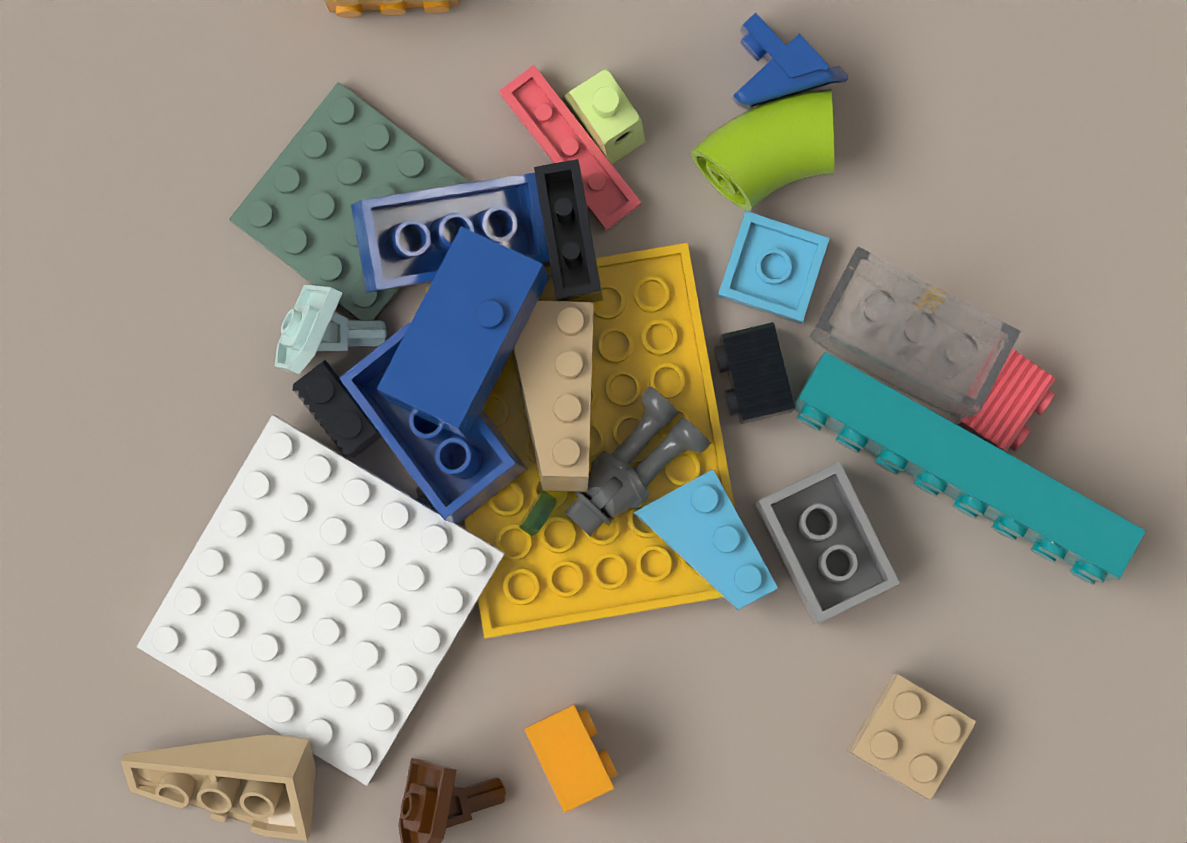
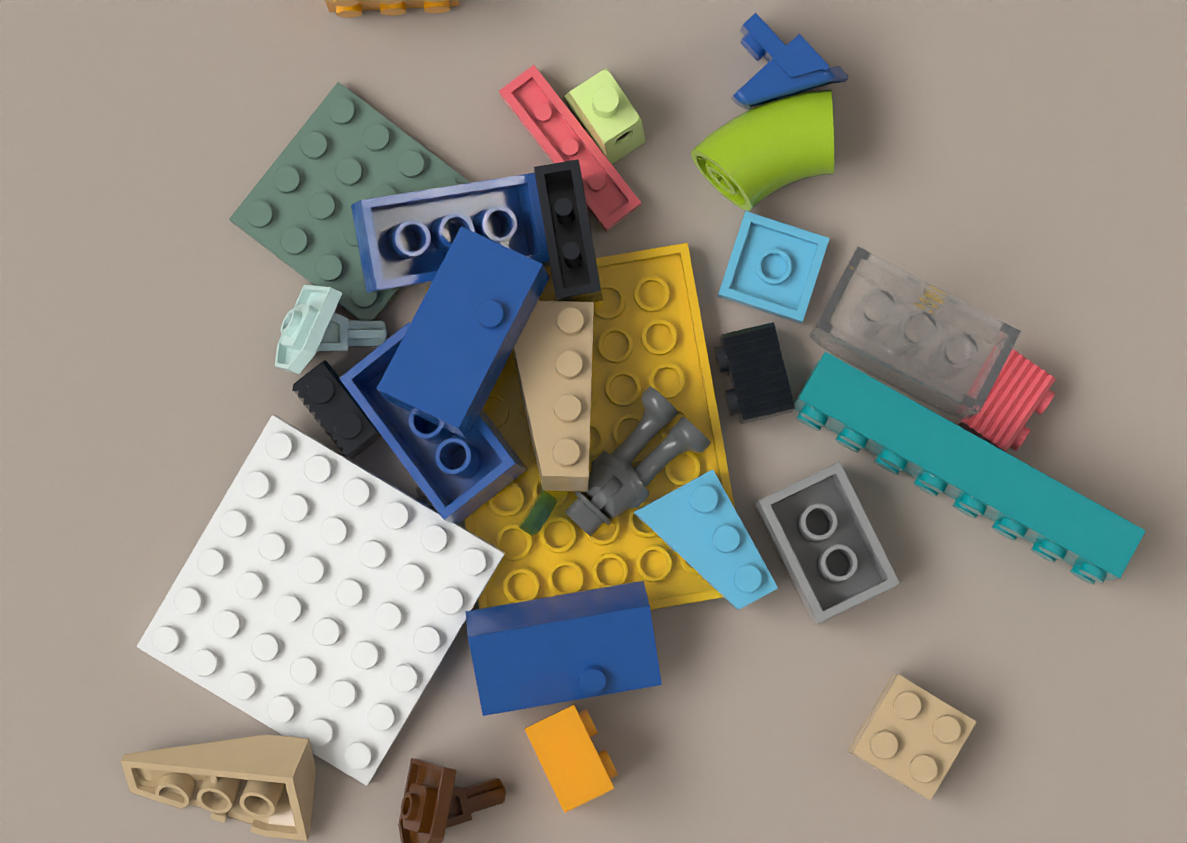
none -> blue brick [465,581,662,716]

